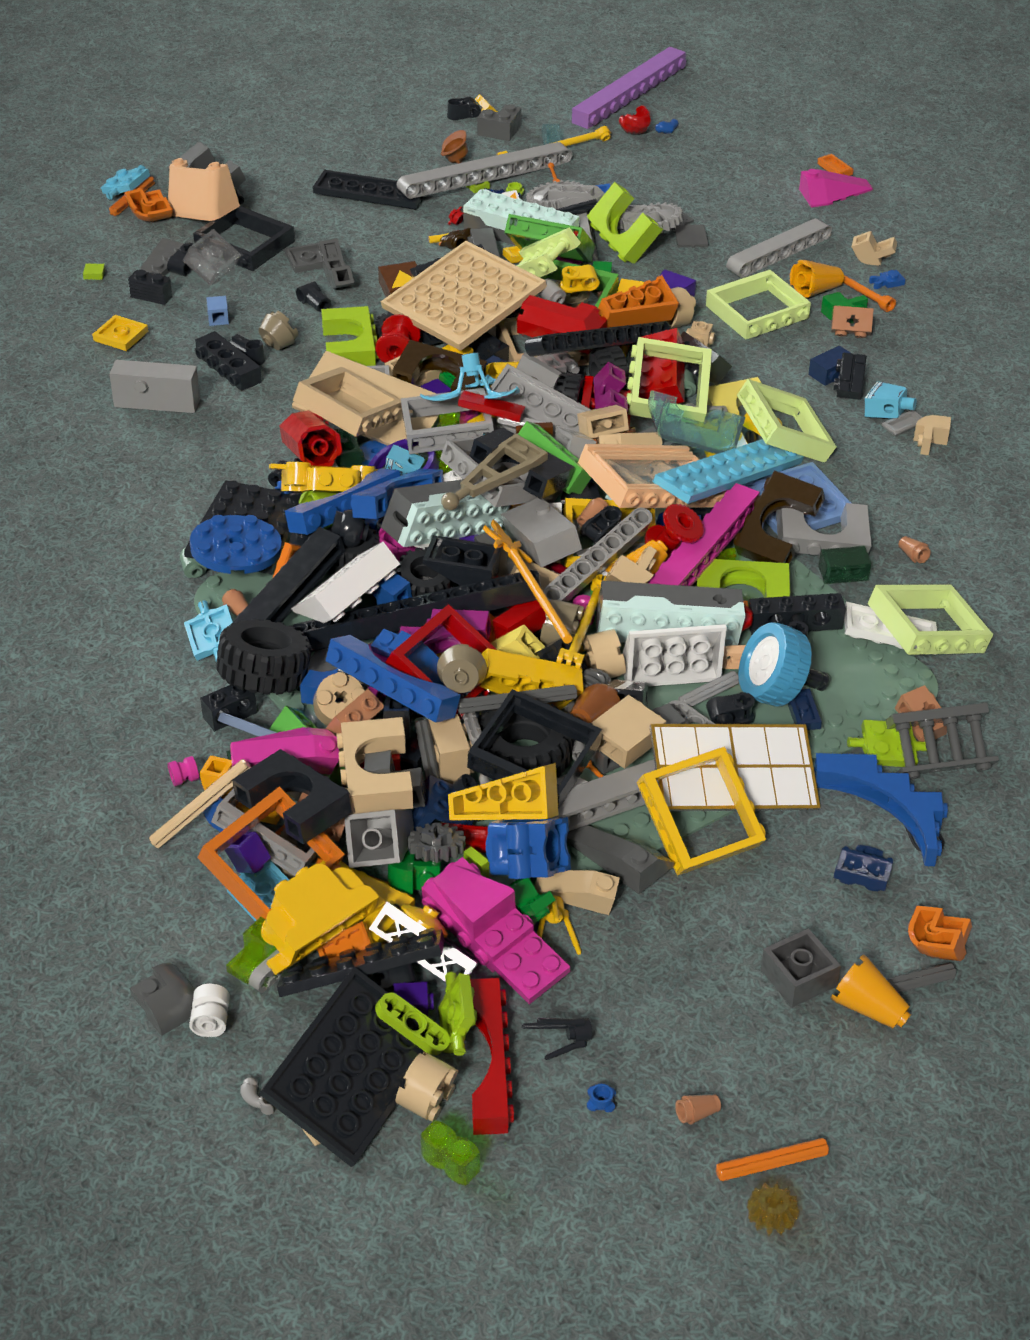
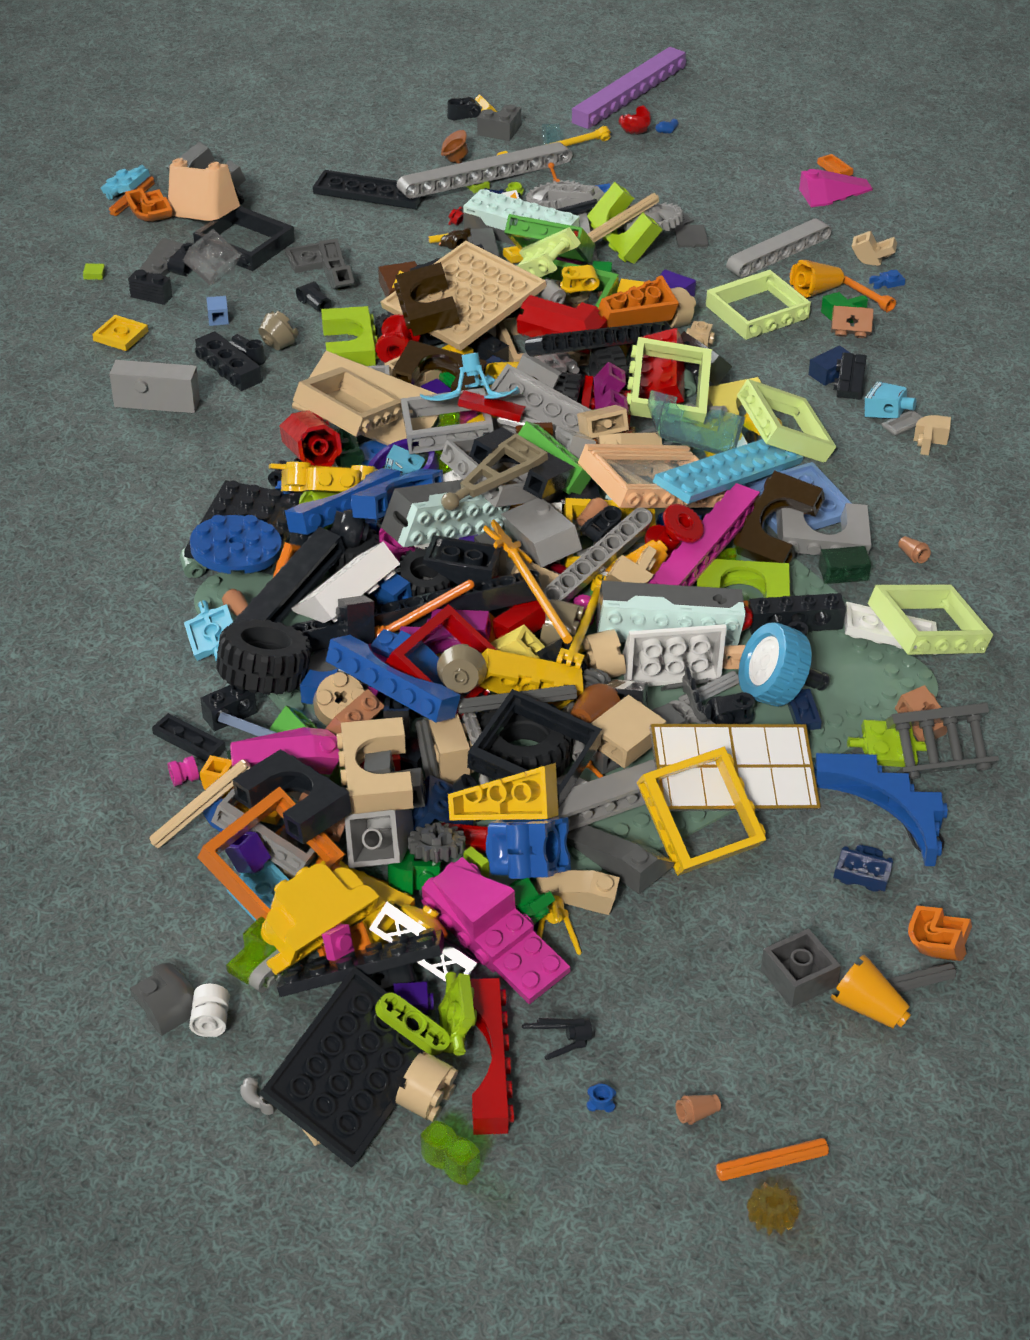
none -> black plate [152,713,226,761]
none -> dark pink plate [322,924,354,961]
none -> black brick [336,595,375,644]
none -> orange piece [375,580,475,639]
none -> dark brown arch [394,262,460,336]
none -> tan axle [588,193,659,243]
none -> piece [661,667,711,722]

